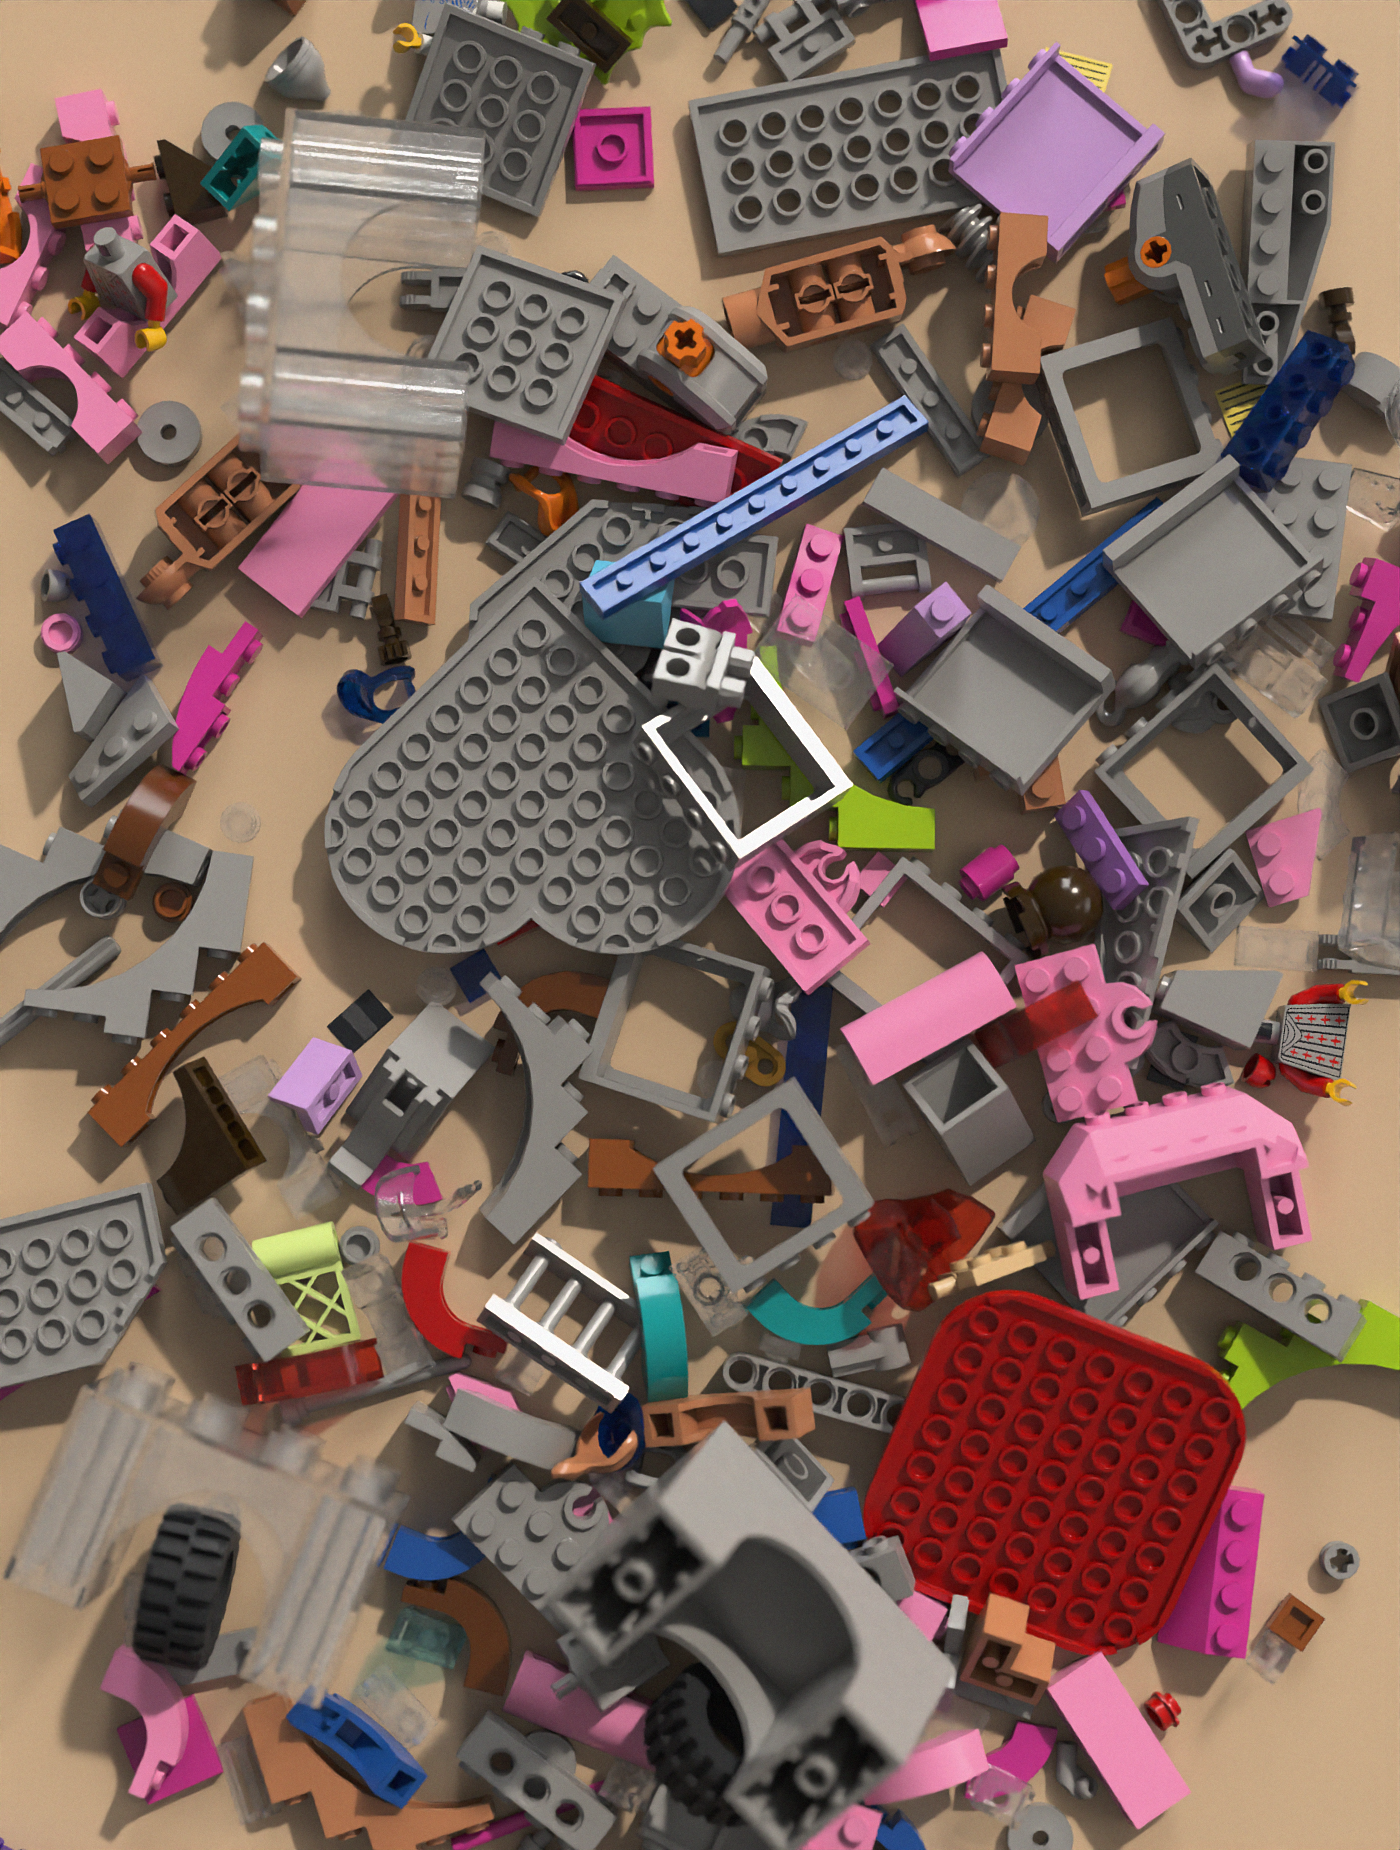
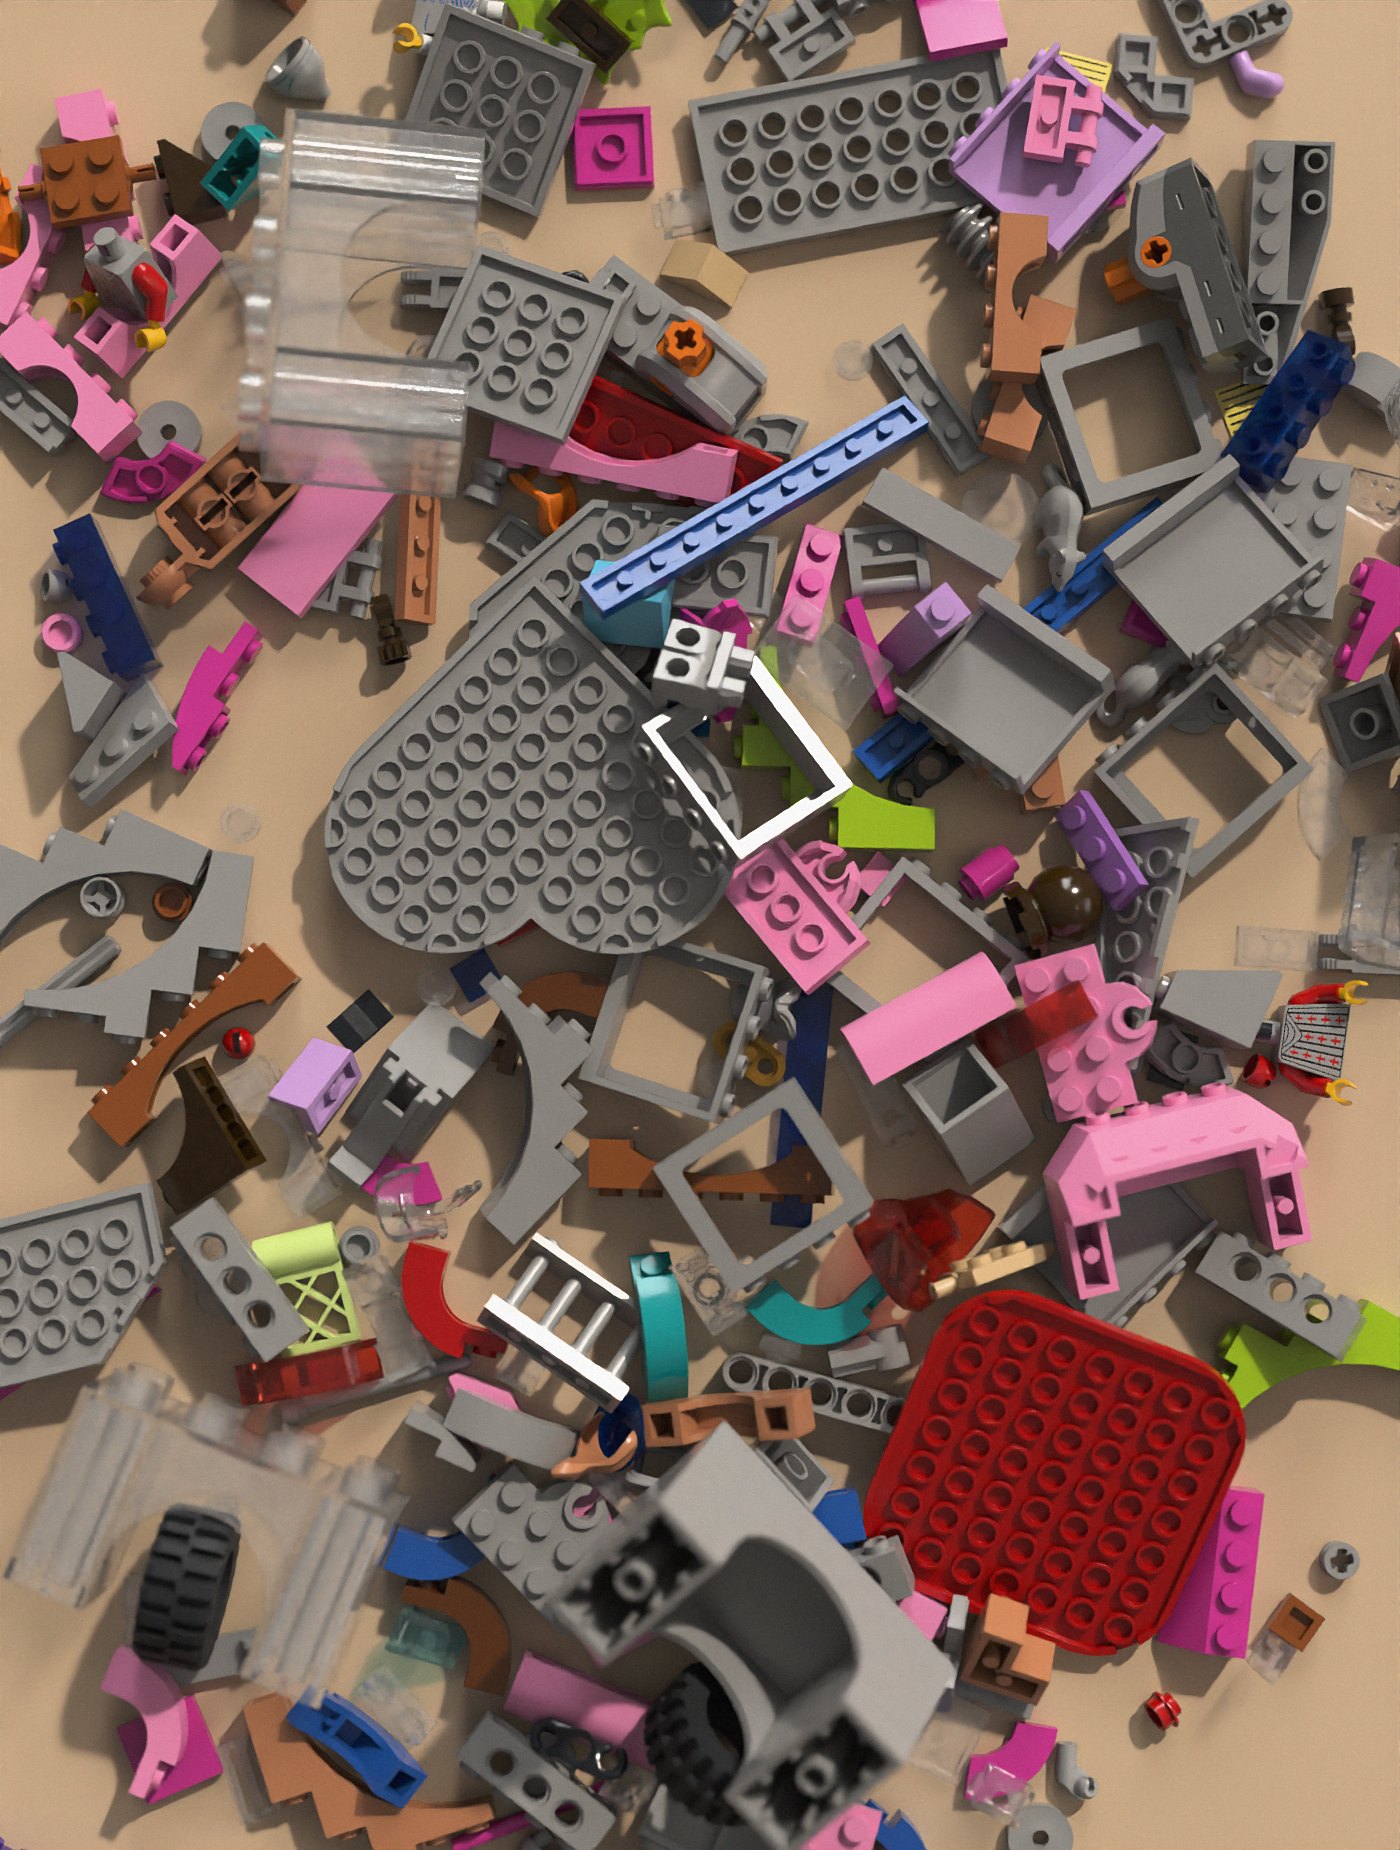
reddish brown arch [92,764,197,901] -> none
clear blue piece [336,665,416,724] -> none
light grey plate [550,1631,670,1713] -> none
nougat brick [721,225,957,354] -> none
bright pink arch [861,1729,989,1805] -> none
bright pink brick [1044,1652,1191,1830] -> none
light grey slope [1174,848,1265,953] -> none
bright pink wing [1245,808,1323,908] -> none
clear blue hinge [1281,34,1361,108] -> none
none -> dark pink tile [99,440,207,503]
none -> red hinge [222,1027,256,1060]
none -> black piece [530,1718,628,1781]
none -> clear brick [651,181,712,240]
none -> tan slope [660,239,748,309]
none -> bright pink plate [1023,75,1104,168]
none -> light grey animal [1035,463,1086,592]
none -> light grey tile [1114,33,1194,121]

